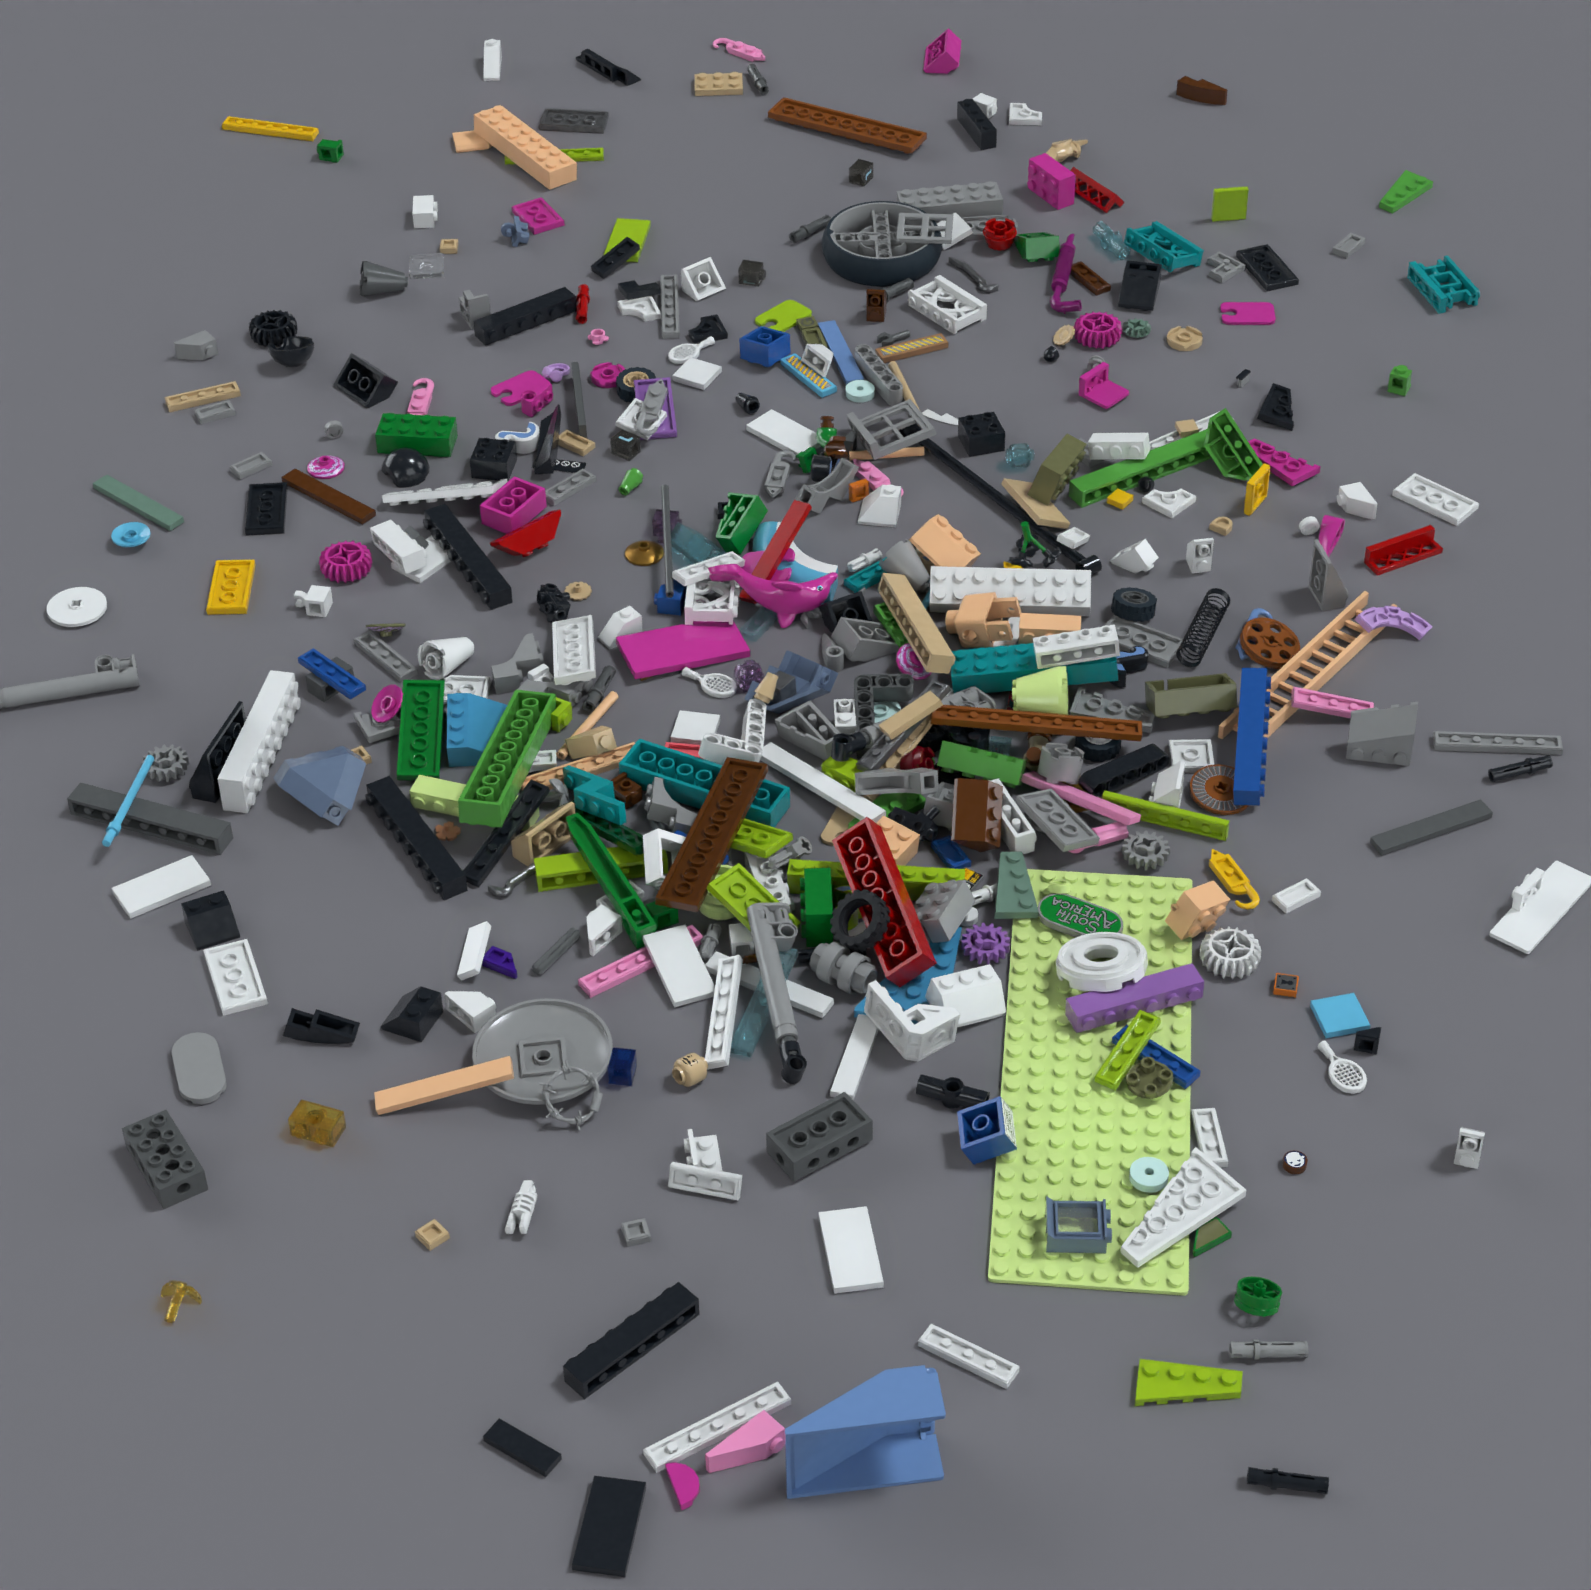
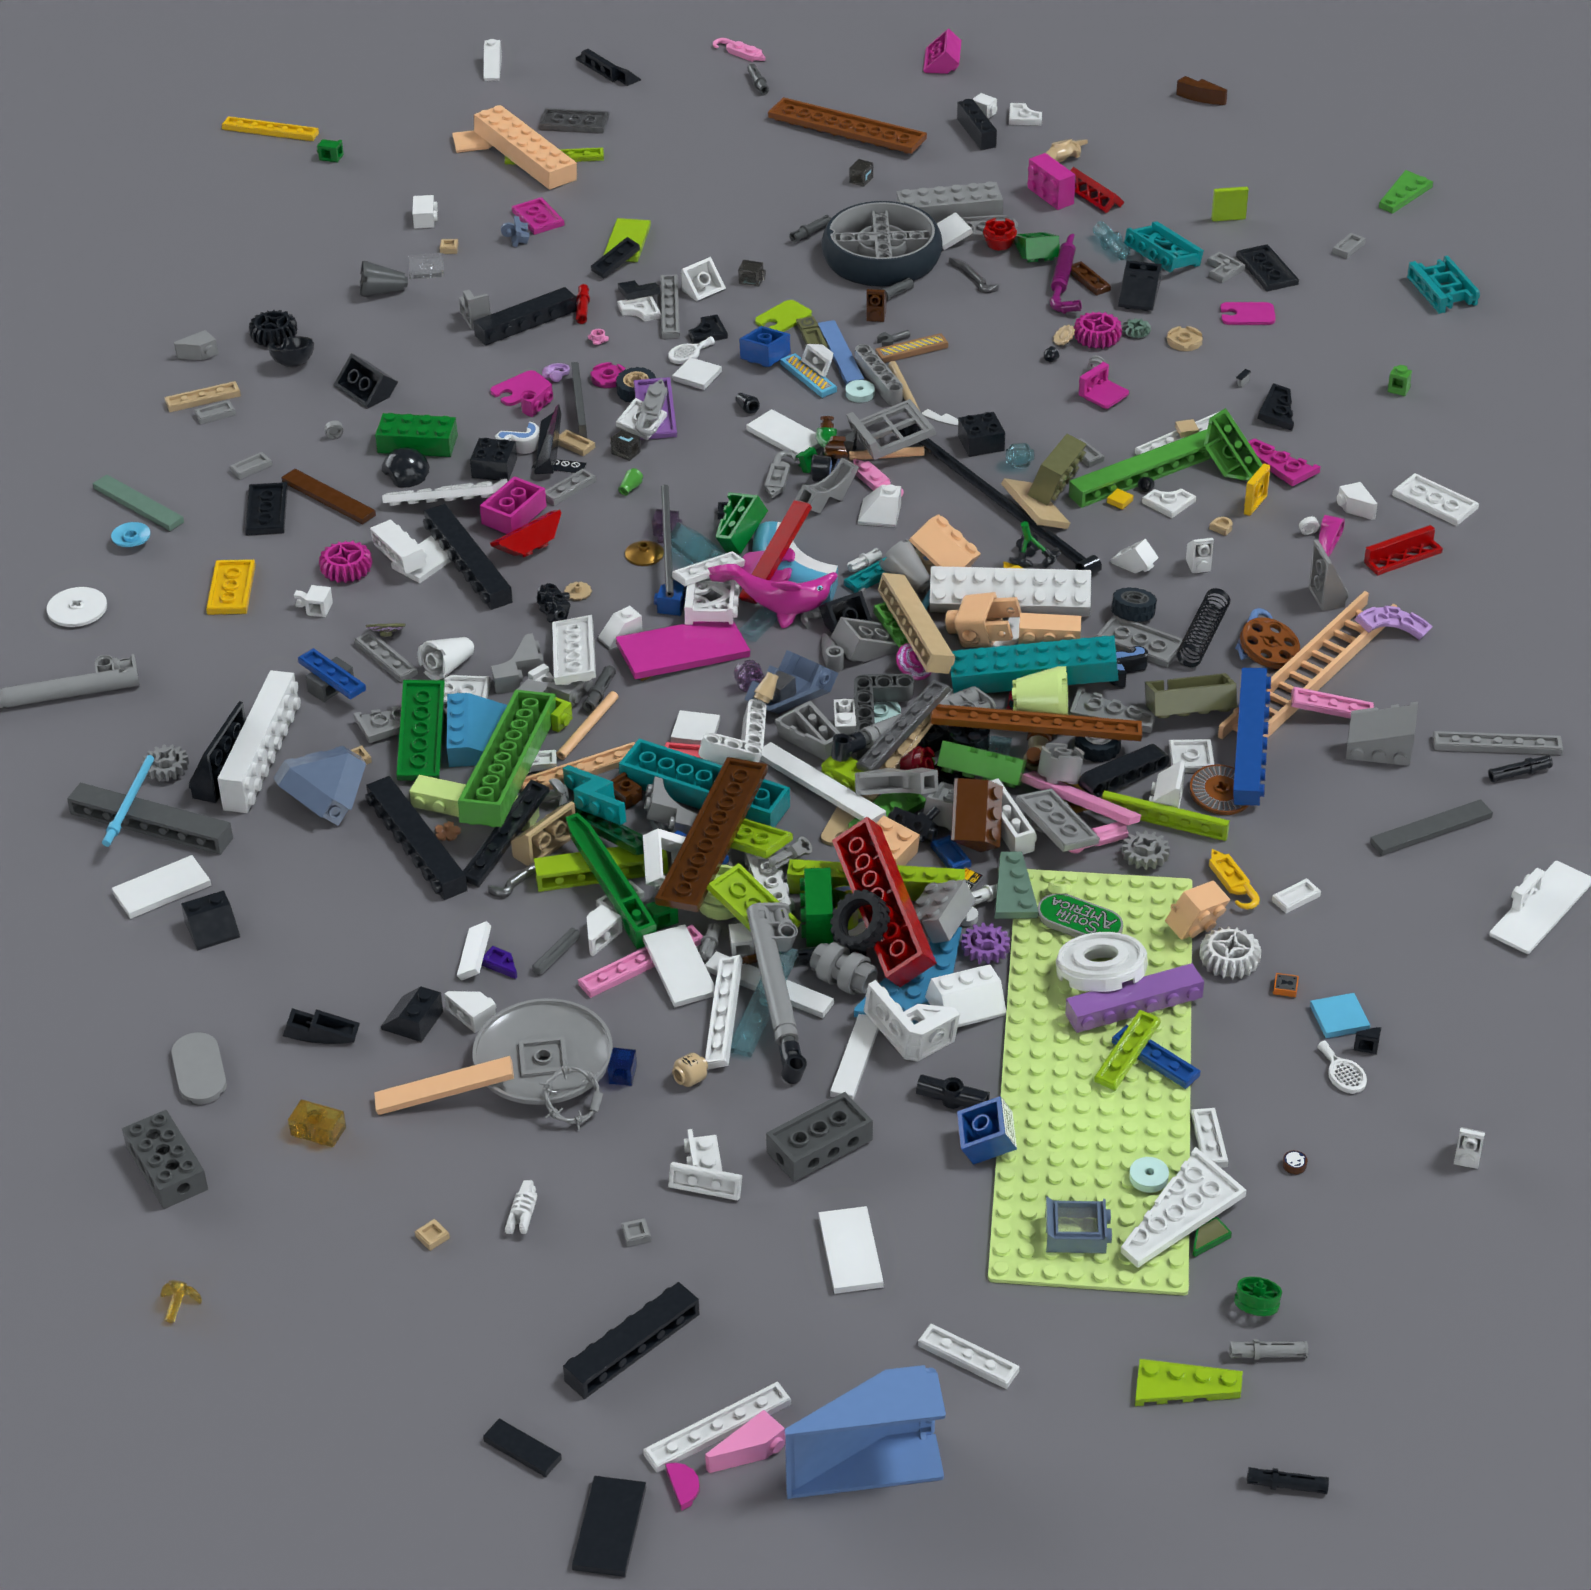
white tile [203,939,268,1016] -> none
dark pink dish [307,455,345,479] -> none
dark pink dish [371,684,403,723] -> none
dark grey tile [405,526,429,549] -> none
bright pink plate [407,378,434,415] -> none
tan slope [565,726,617,759] -> none
white piece [682,667,737,698] -> none
tan plate [694,72,743,96] -> none
orange tile [849,478,869,503] -> none
tan tile [879,691,943,740] -> none
light grey window [896,213,953,244] -> none
white fence [908,275,987,334] -> none
white brick [1033,625,1120,669] -> none
white tile [1056,527,1090,549] -> none
white brick [1088,433,1150,460] -> none
olive dish [1126,1057,1173,1099] -> none

